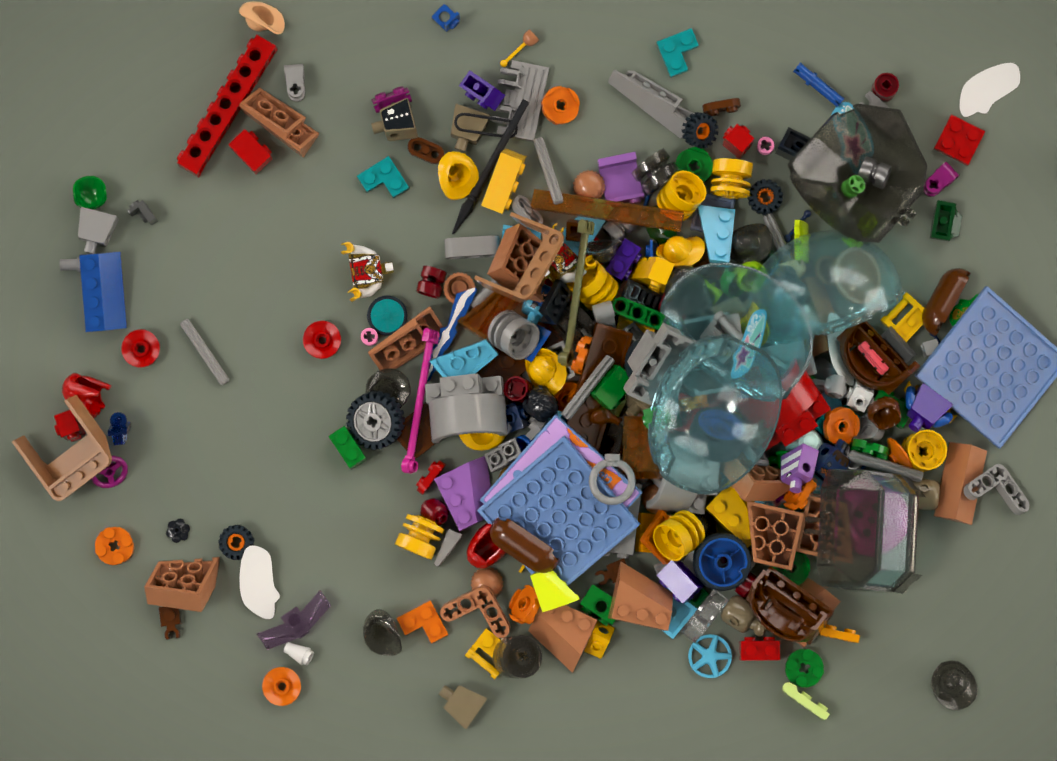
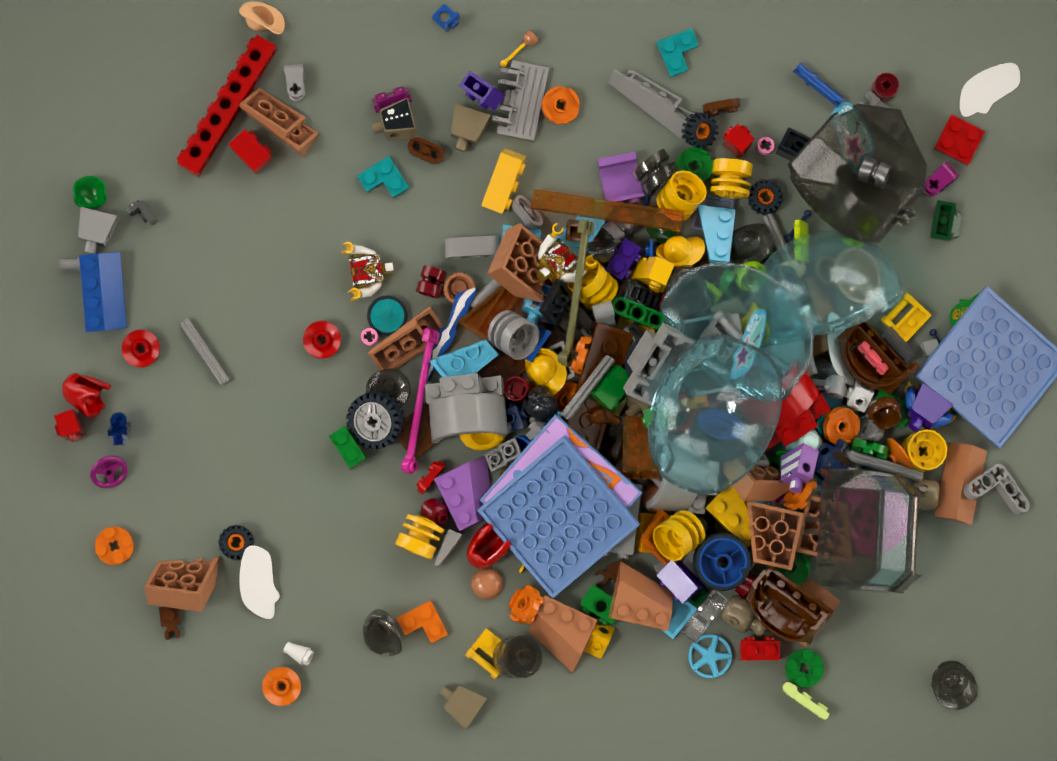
medium nougat windscreen [12,395,112,501] -> none
black plant [166,519,190,543] -> none
clear purple plate [257,590,331,650] -> none
yellow hat [438,151,479,200] -> none
nougat beam [440,585,510,638] -> none
black piece [452,99,530,234] -> none
black piece [454,113,518,138] -> none
medium nougat windscreen [474,212,564,303] -> none
reddish brown brick [490,518,560,573] -> none
neon yellow slope [530,570,580,612] -> none
light grey axle [534,137,564,205] -> none
nougat hat [573,170,605,203] -> none
light grey piece [589,454,636,505] -> none
light orange plate [819,624,860,643] -> none
bright green wheel [841,175,865,198] -> none
reddish brown brick [922,268,971,336] -> none

